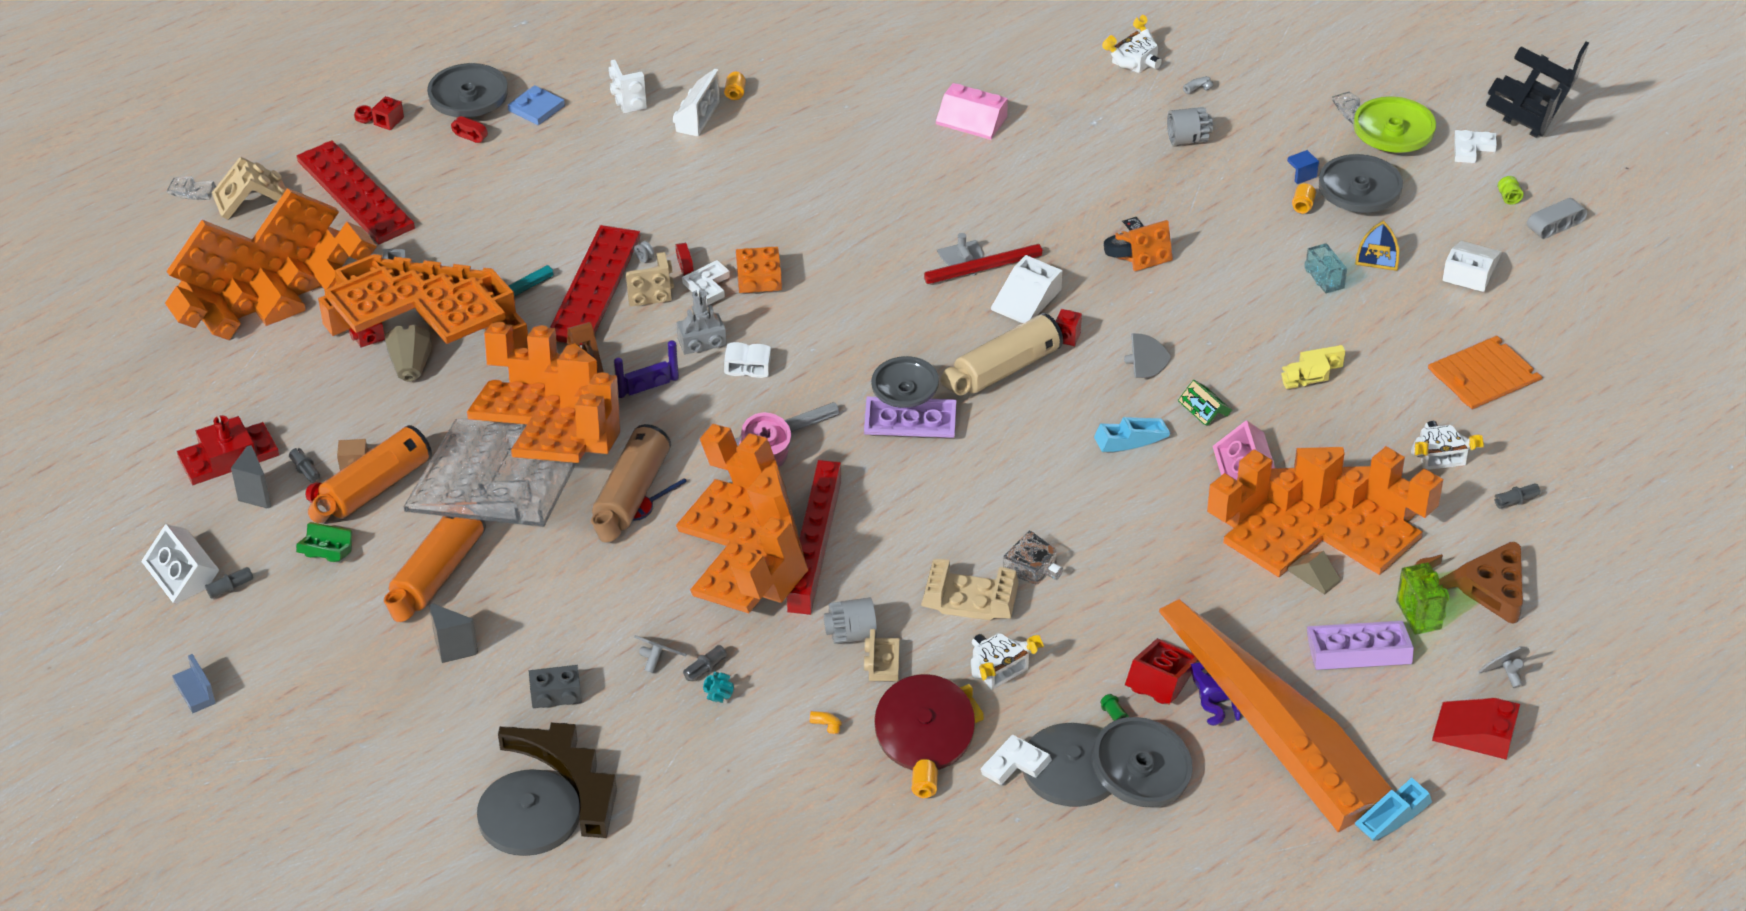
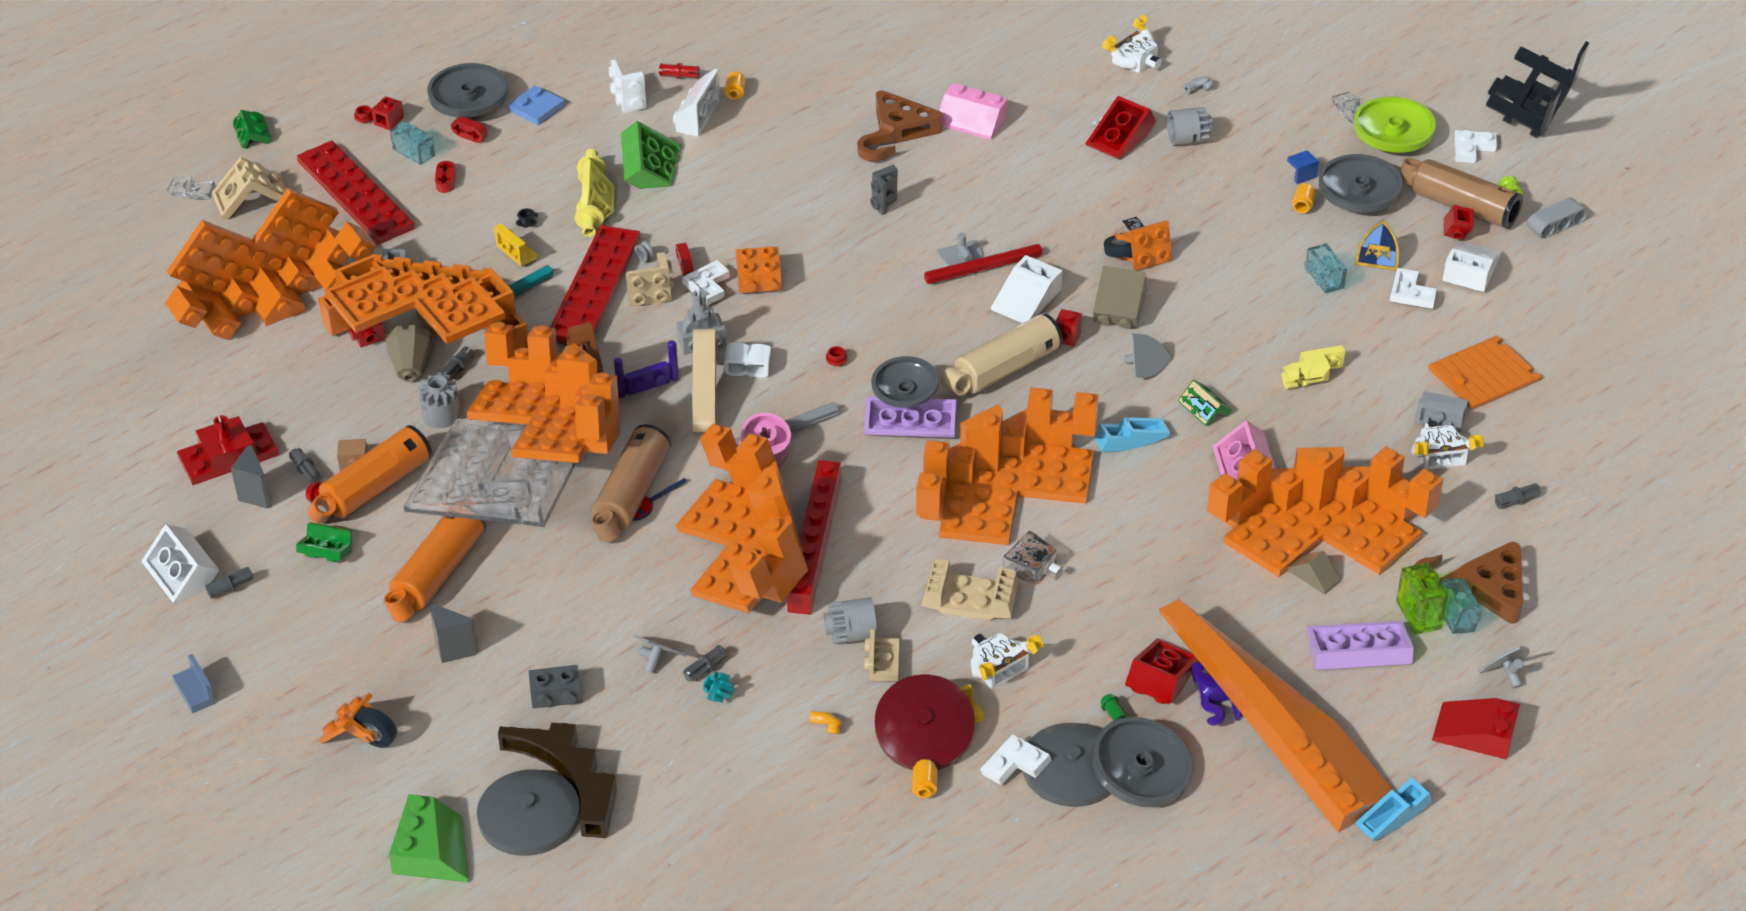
none -> green bracket [233,110,272,149]
none -> plate [318,693,397,748]
none -> bright green wedge [389,794,469,882]
none -> clear light blue brick [390,120,435,165]
none -> light grey gear [418,373,461,428]
none -> red beam [435,161,456,193]
none -> dark grey axle [440,346,474,379]
none -> yellow bracket [494,223,538,266]
none -> black plate [516,208,538,227]
none -> light yellow plate [575,149,615,237]
none -> bright green wedge [621,121,682,189]
none -> red pin [659,63,700,79]
none -> tan beam [692,328,718,433]
none -> red plate [826,346,848,366]
none -> dark orange piece [857,90,943,162]
none -> dark grey bracket [870,164,898,215]
none -> orange brick [916,387,1099,545]
none -> red slope [1085,96,1156,160]
none -> dark tan slope [1093,266,1147,328]
none -> white plate [1390,268,1437,309]
none -> medium nougat piece [1400,158,1523,229]
none -> light grey bracket [1415,391,1468,433]
none -> clear light blue brick [1434,578,1482,634]
none -> red brick [1444,205,1474,240]

